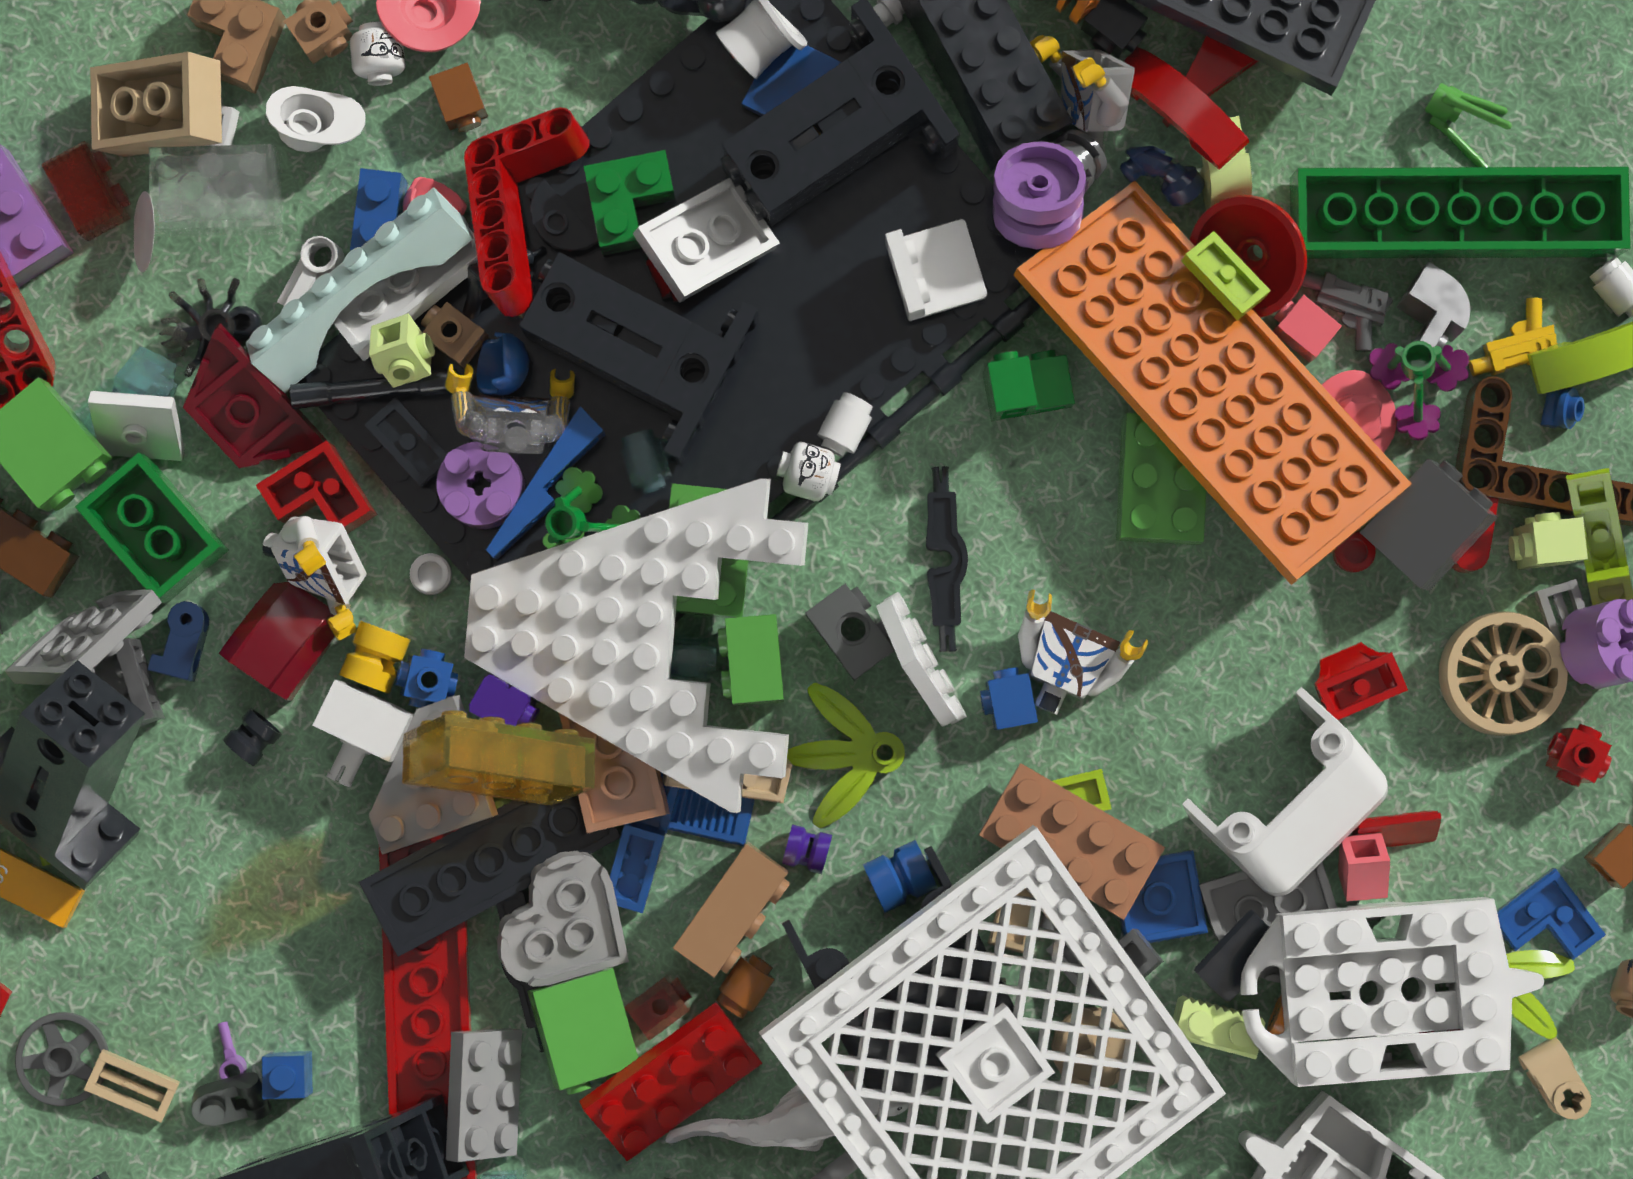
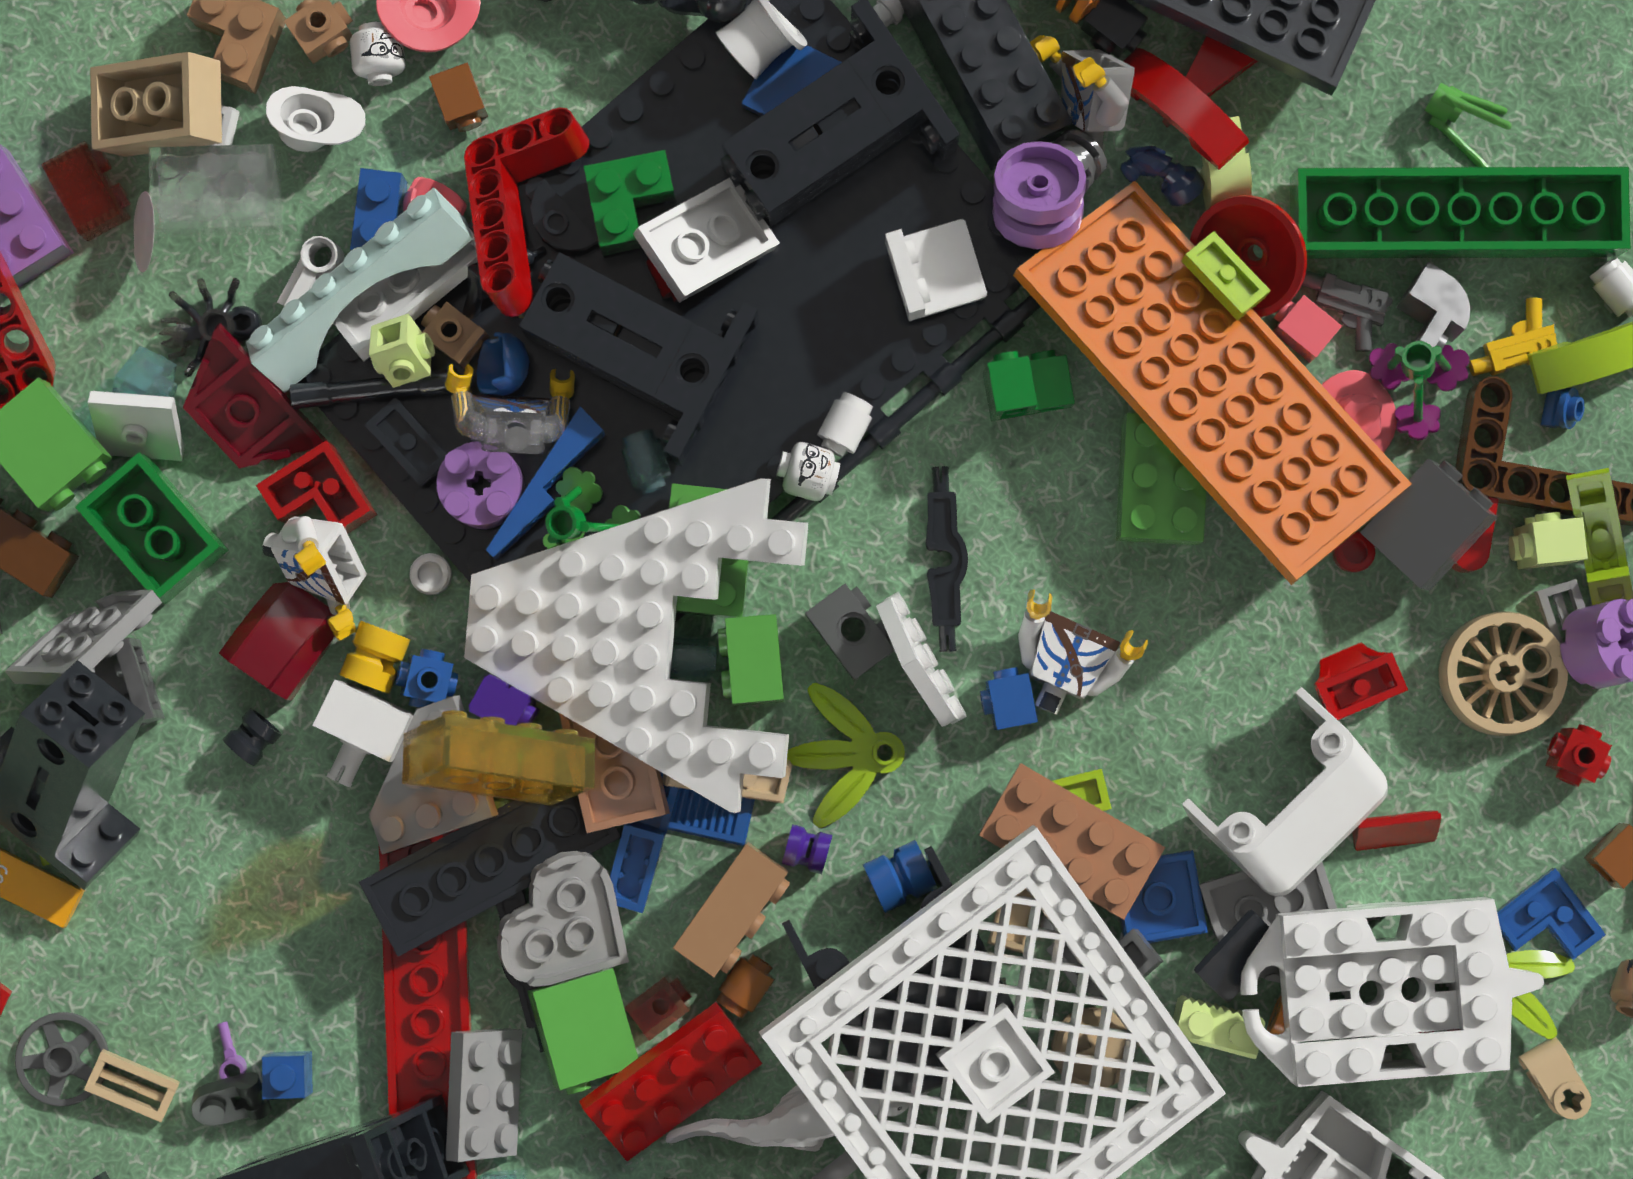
dark blue leg [147,601,210,682] -> none
coral brick [1338,833,1390,902] -> none

